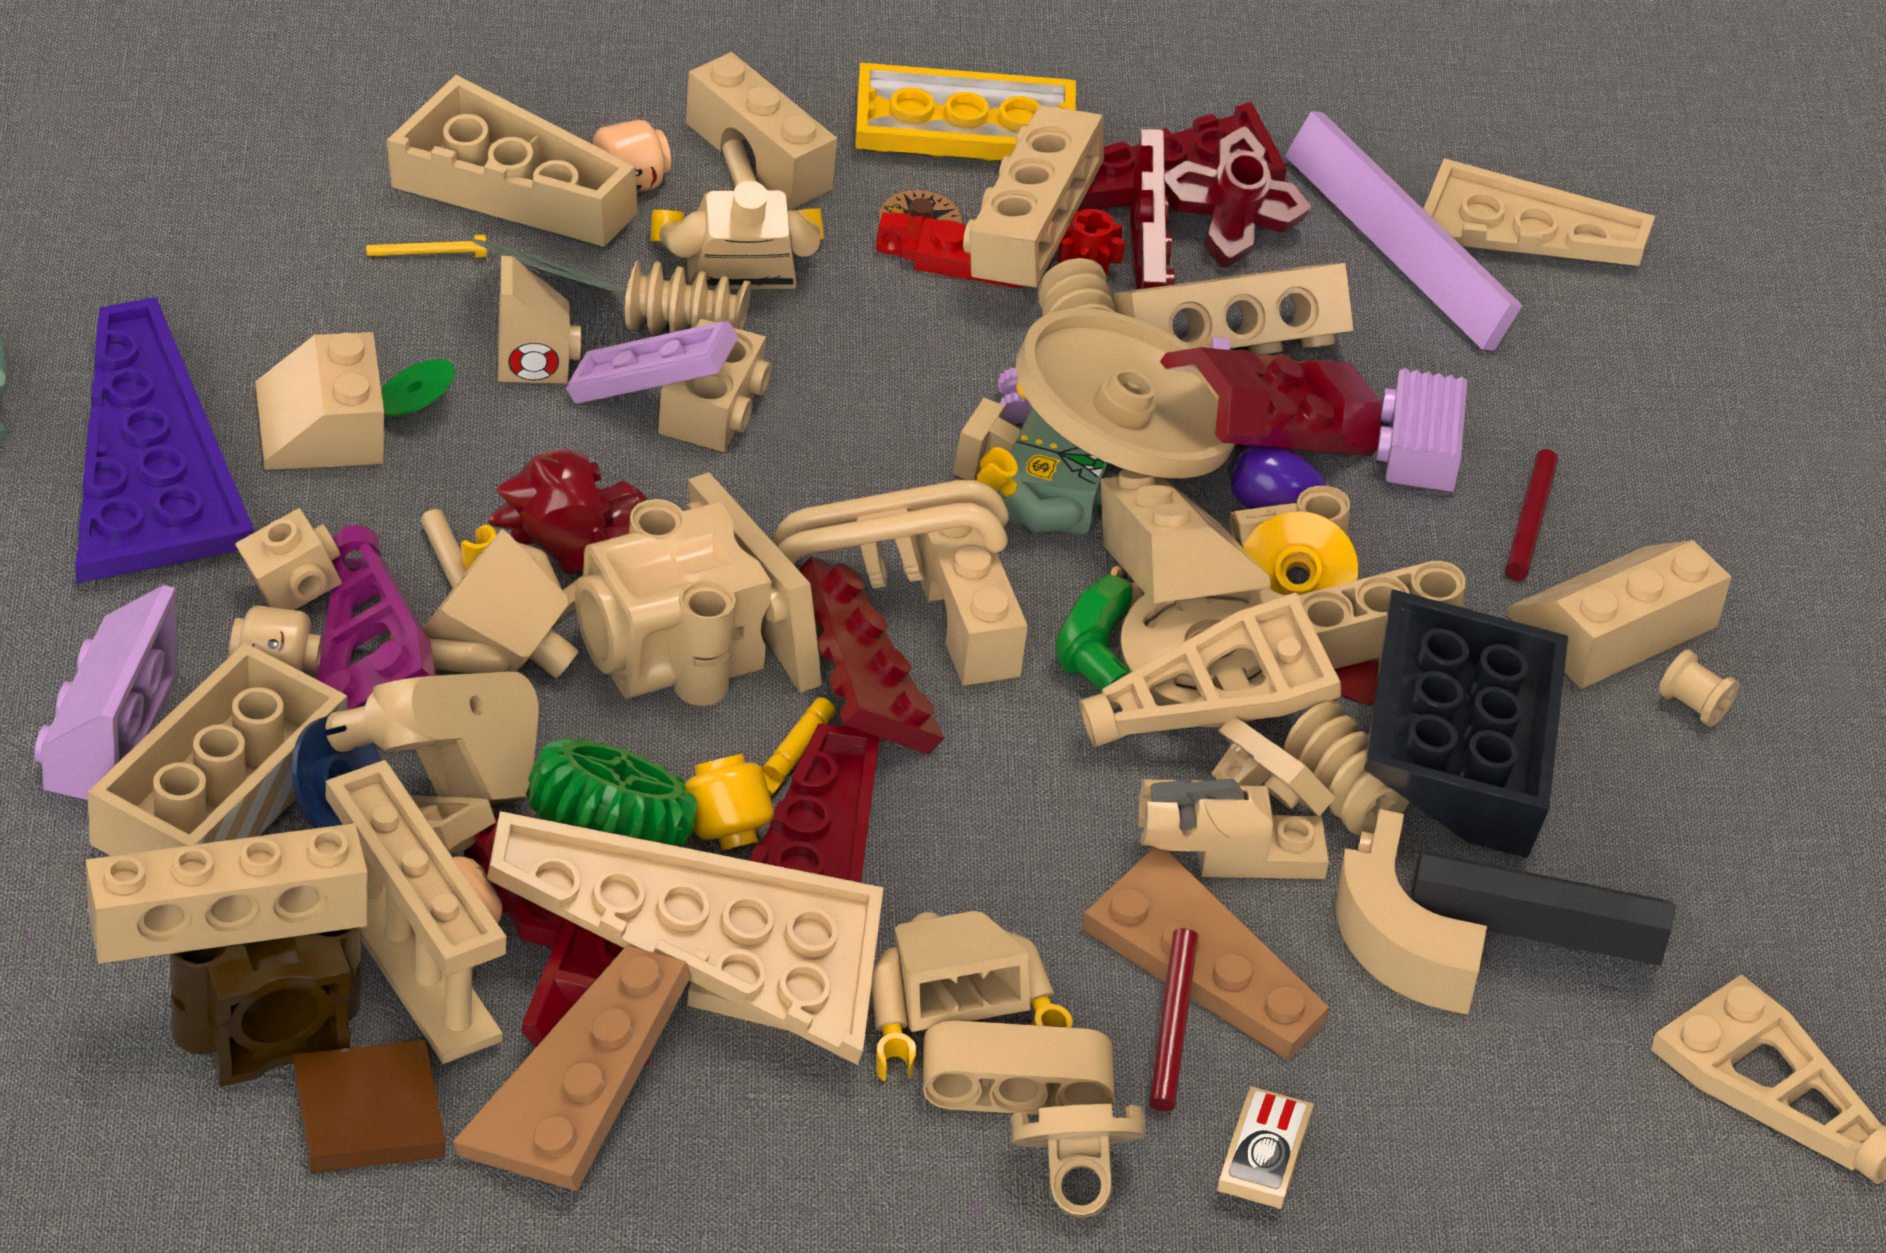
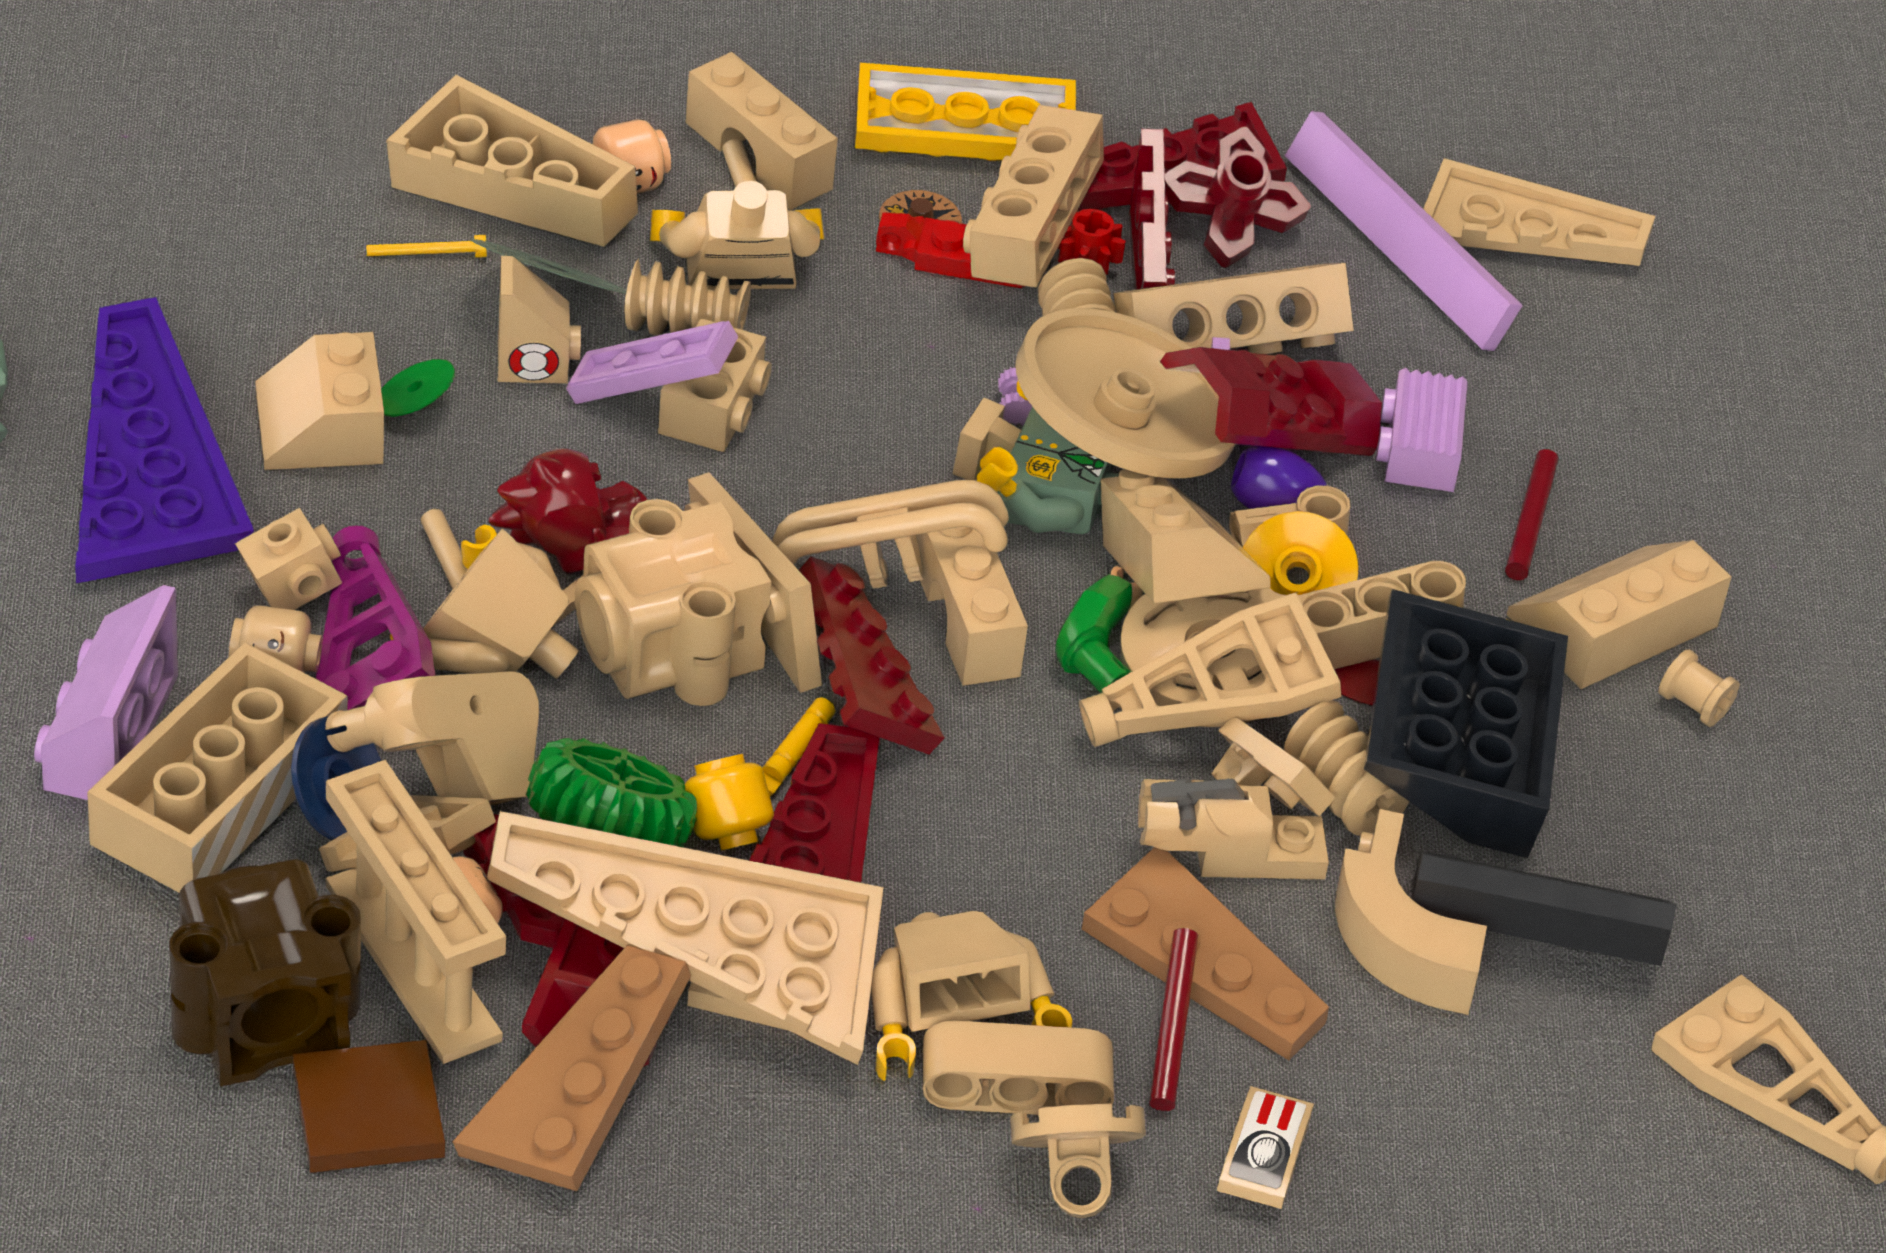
tan brick [86,823,368,964] -> none

